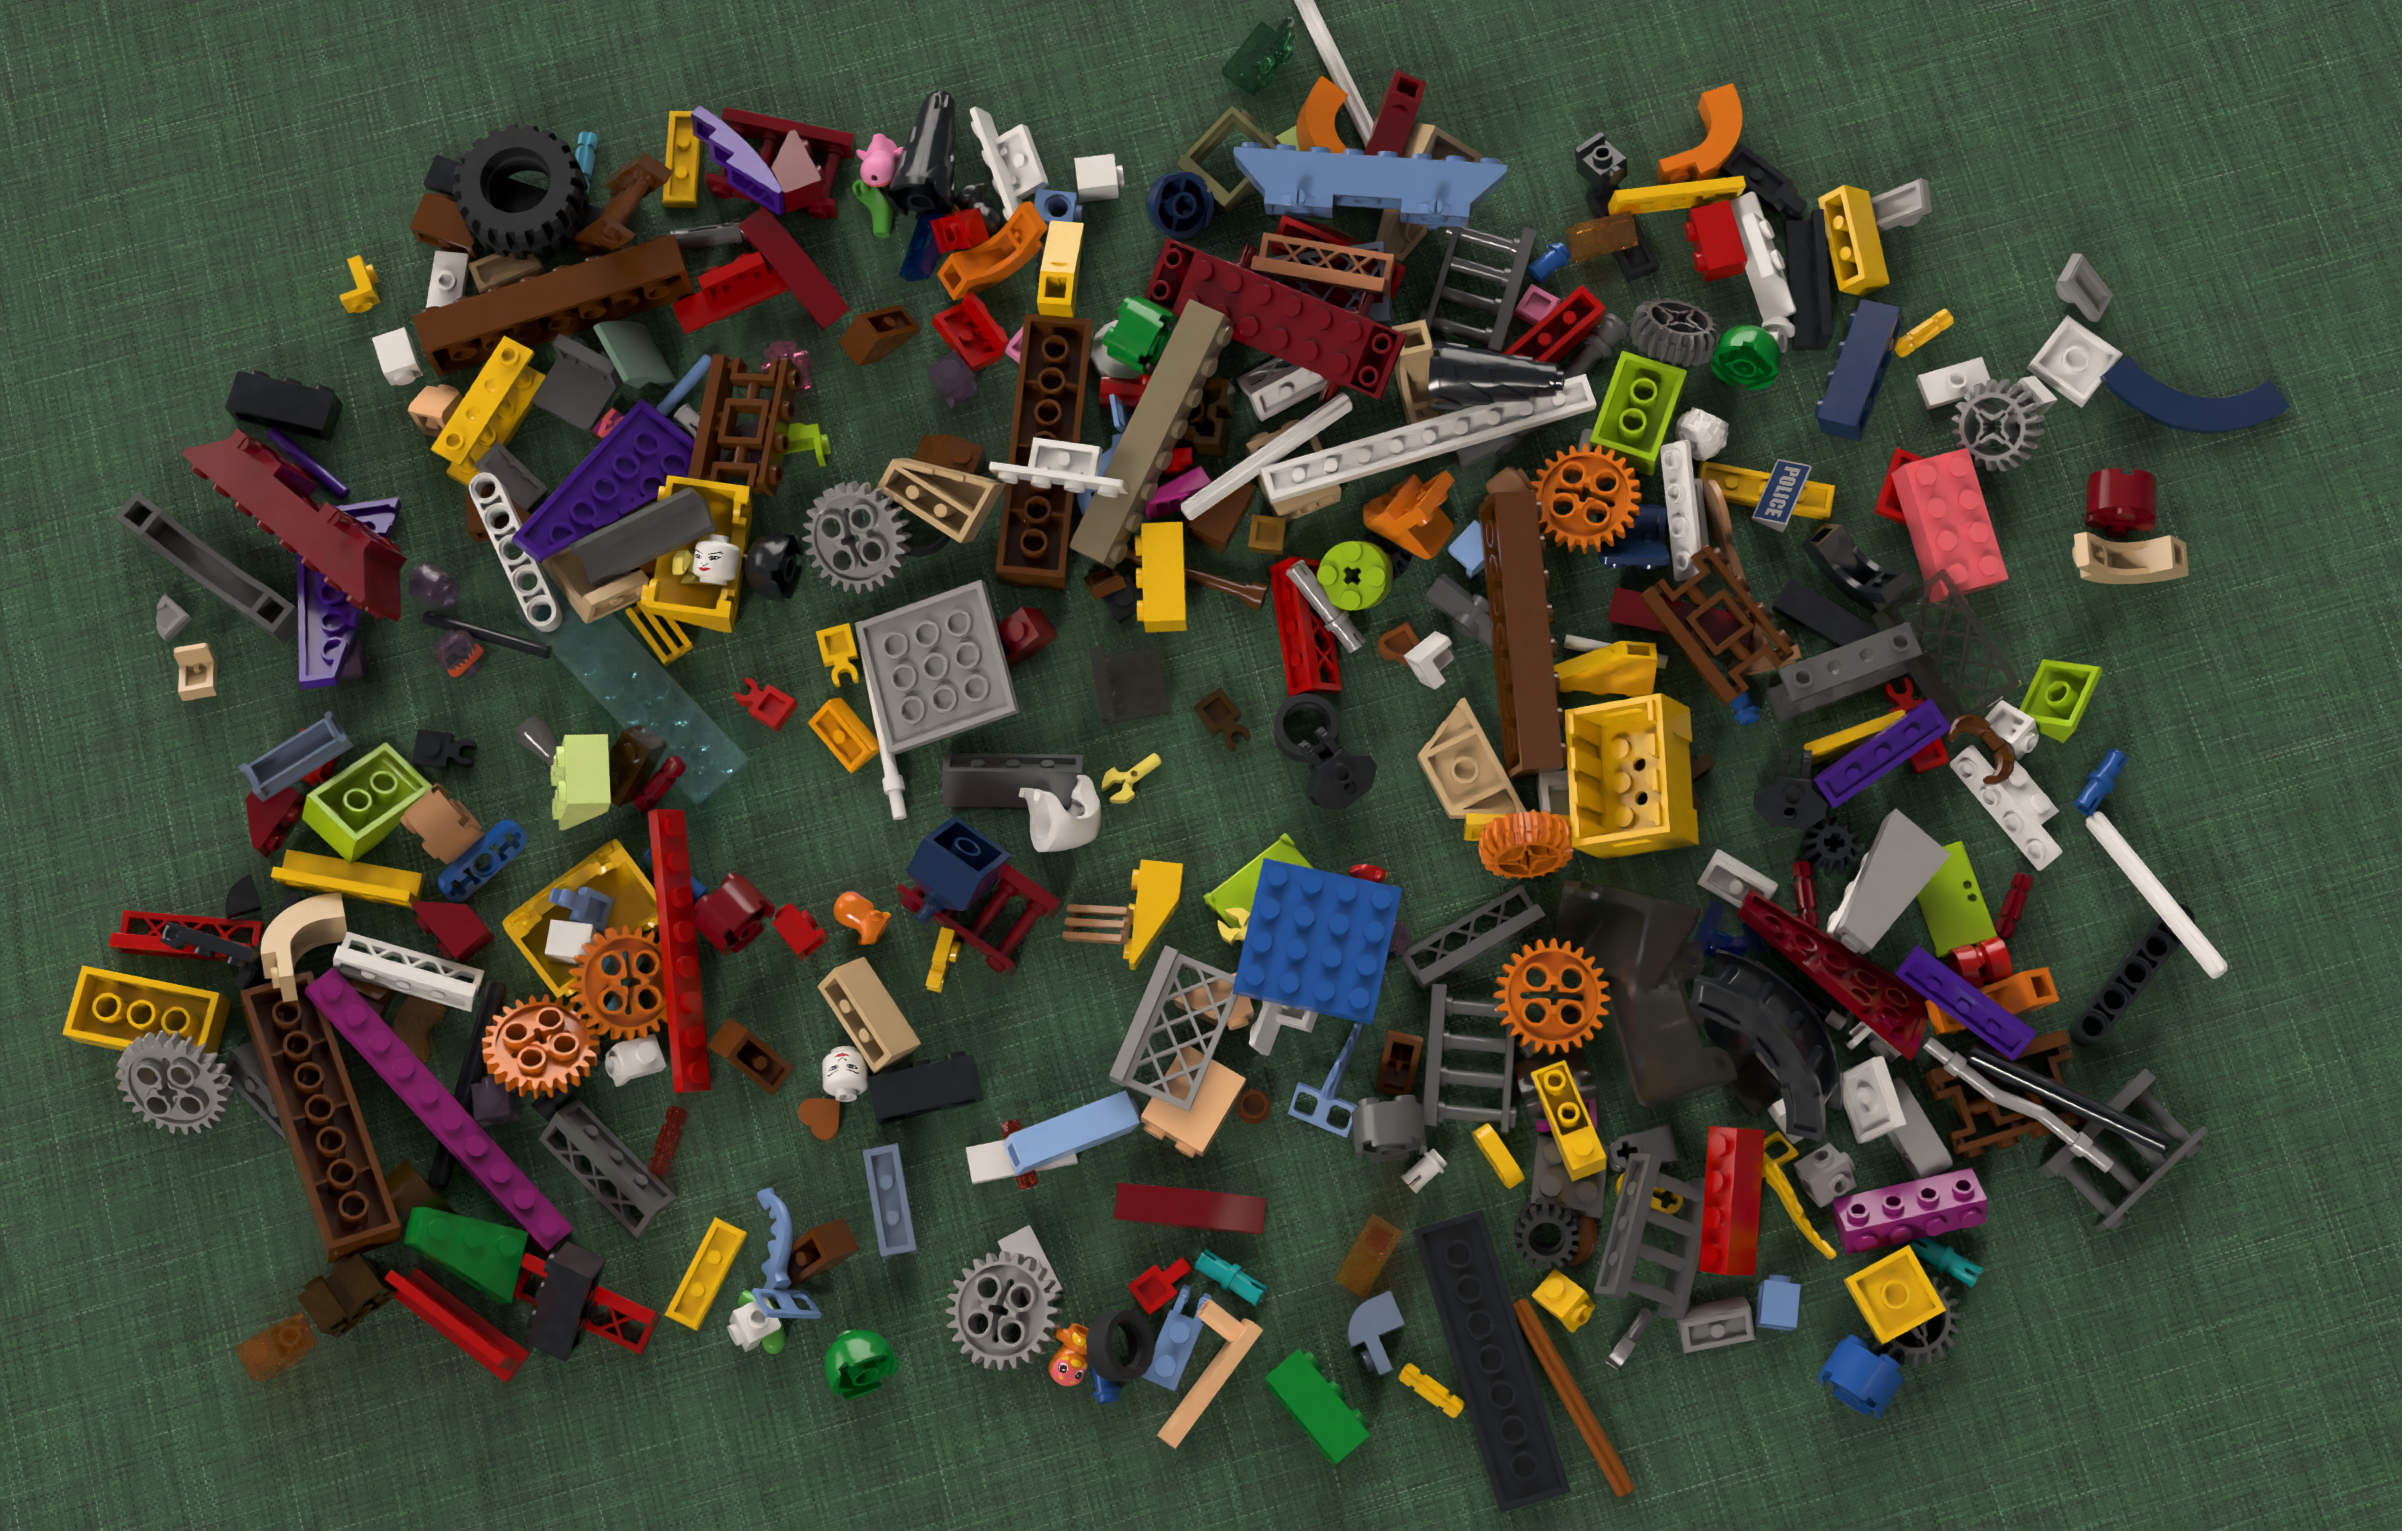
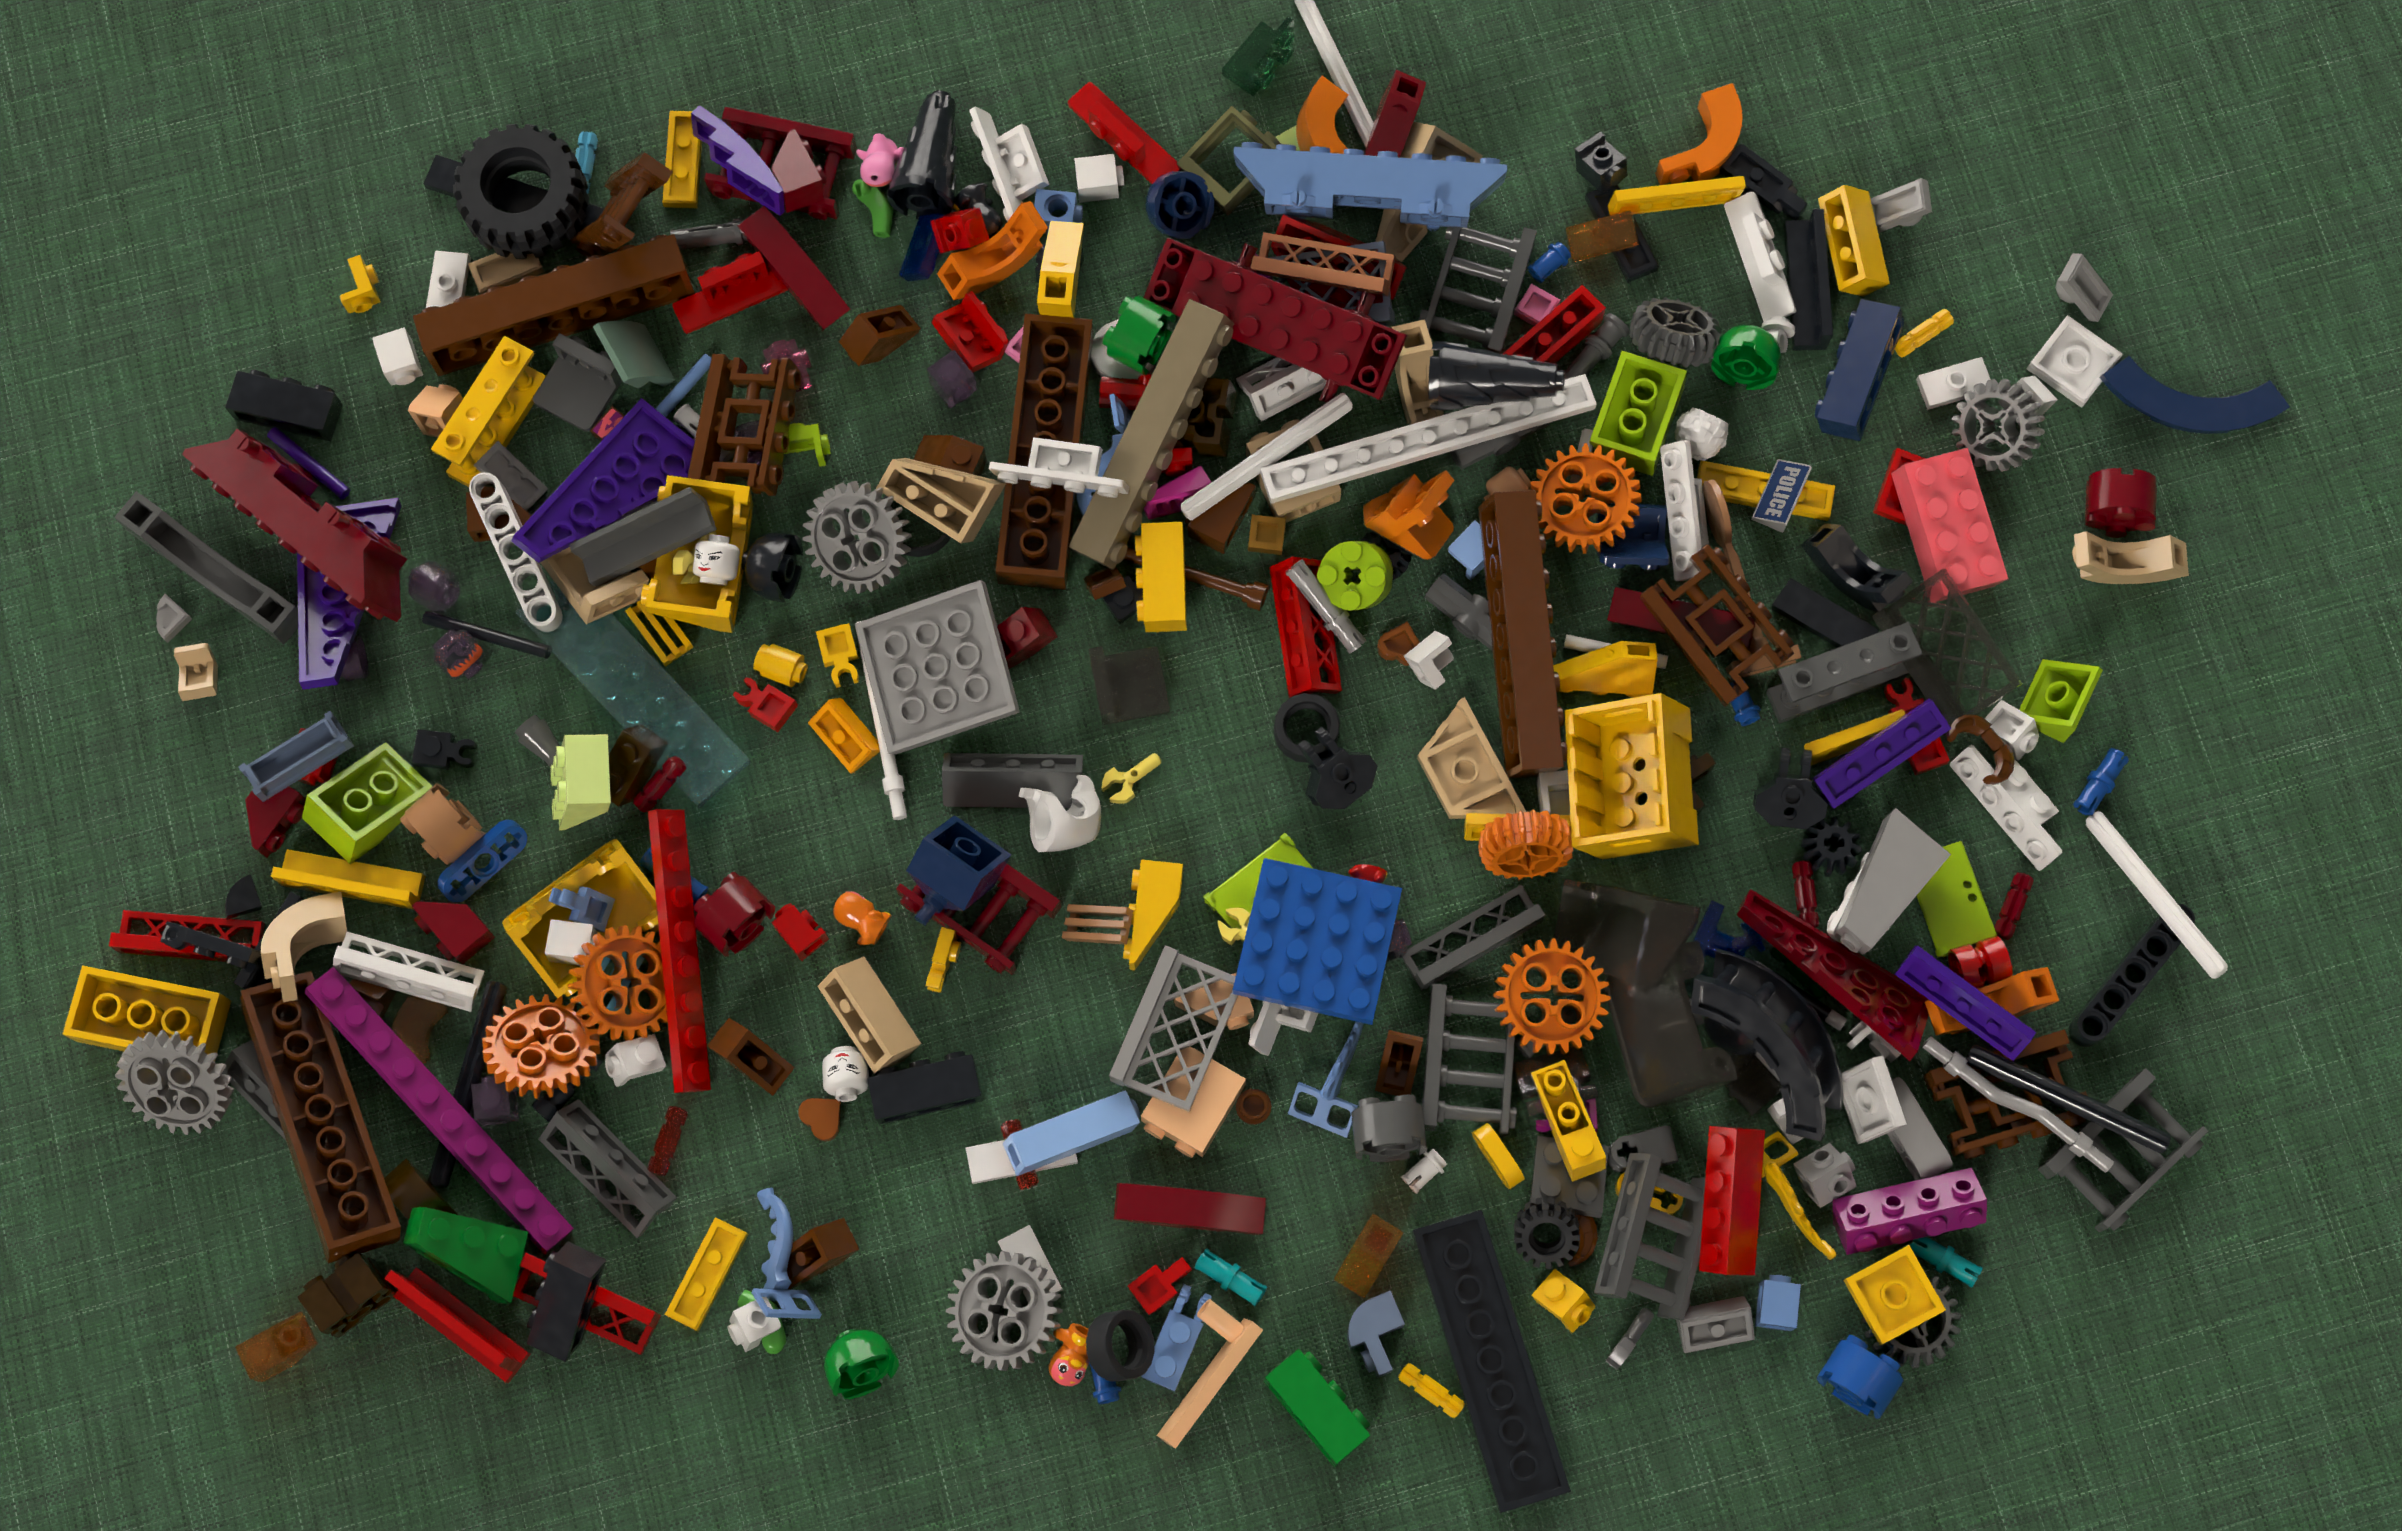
reddish brown slope [410,192,481,260] -> none
sand blue container [863,1143,920,1260] -> none
dark brown plate [1193,687,1251,752] -> none
dark orange axle [1512,1299,1635,1497] -> none
red brick [1683,200,1748,283] -> none
white slope [1697,849,1778,908] -> none
none -> yellow brick [753,644,808,687]
none -> red bracket [1068,82,1180,184]

